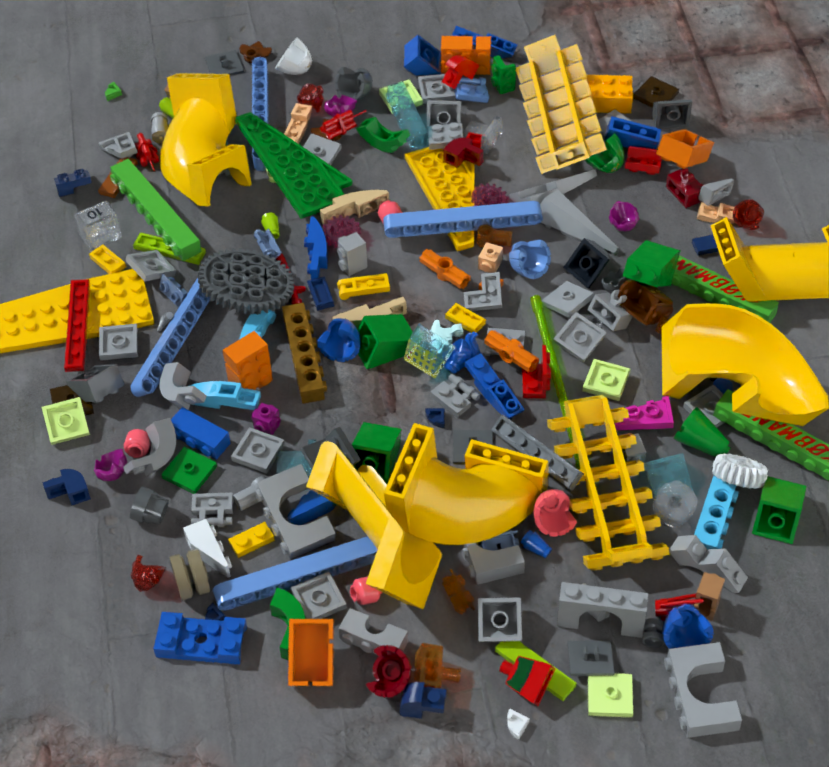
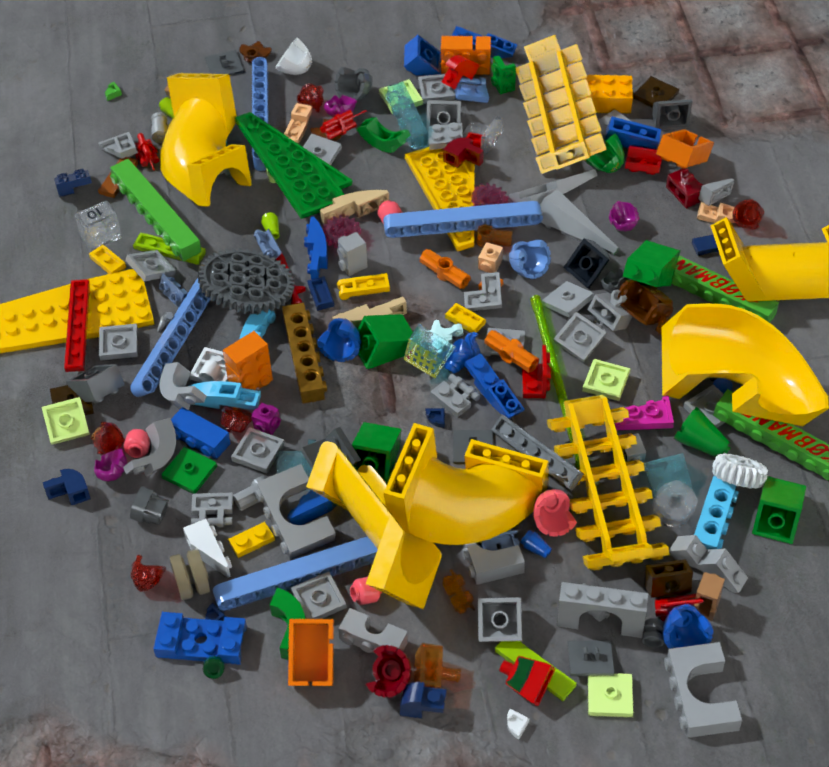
none -> clear red helmet [91,422,125,455]
none -> white plate [190,347,228,382]
none -> dark green tile [203,656,225,679]
none -> clear red piece [220,406,252,434]
none -> dark brown brick [644,559,693,598]

